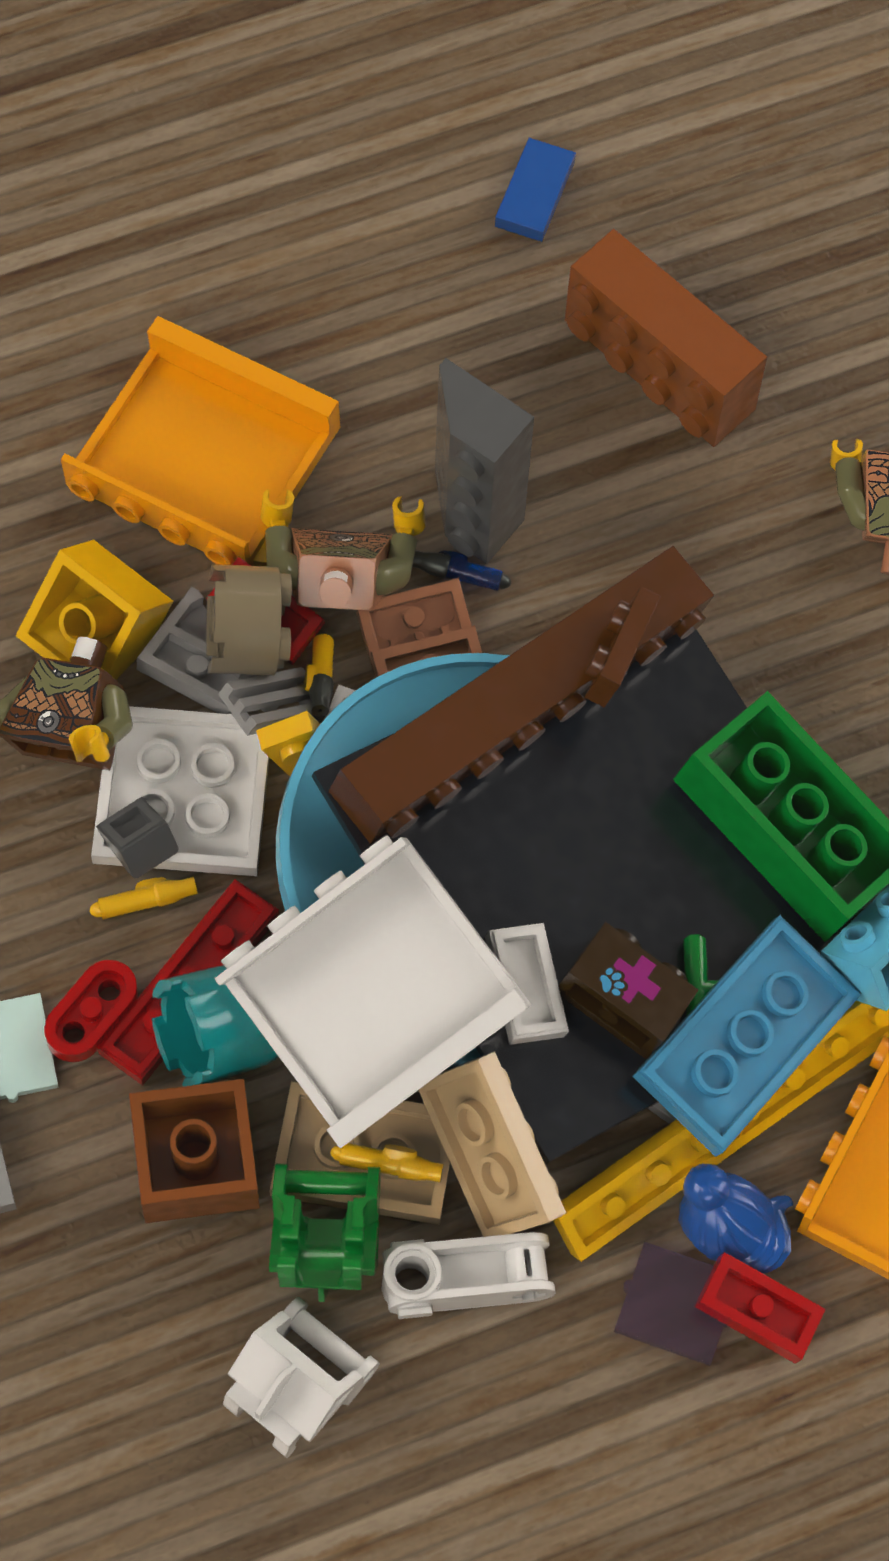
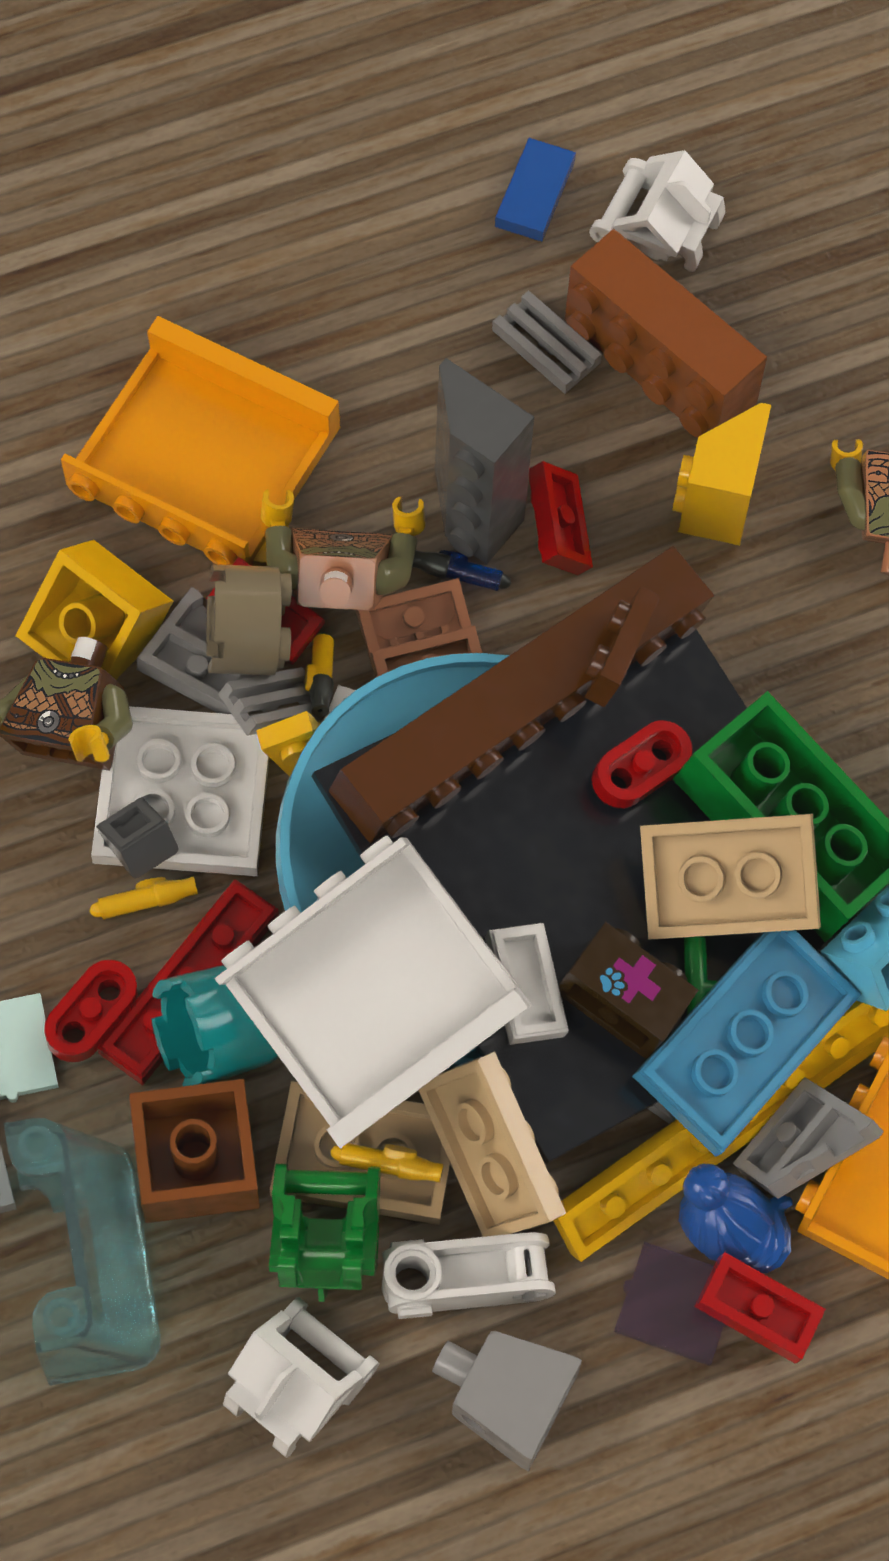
none -> clear light blue windscreen [4,1118,161,1386]
none -> light grey torso [432,1331,582,1472]
none -> light grey tile [492,290,602,394]
none -> red plate [529,461,593,576]
none -> white piece [589,150,725,272]
none -> red plate [592,720,692,808]
none -> tan plate [640,814,821,939]
none -> yellow slope [672,403,771,546]
none -> light grey wing [733,1077,884,1199]

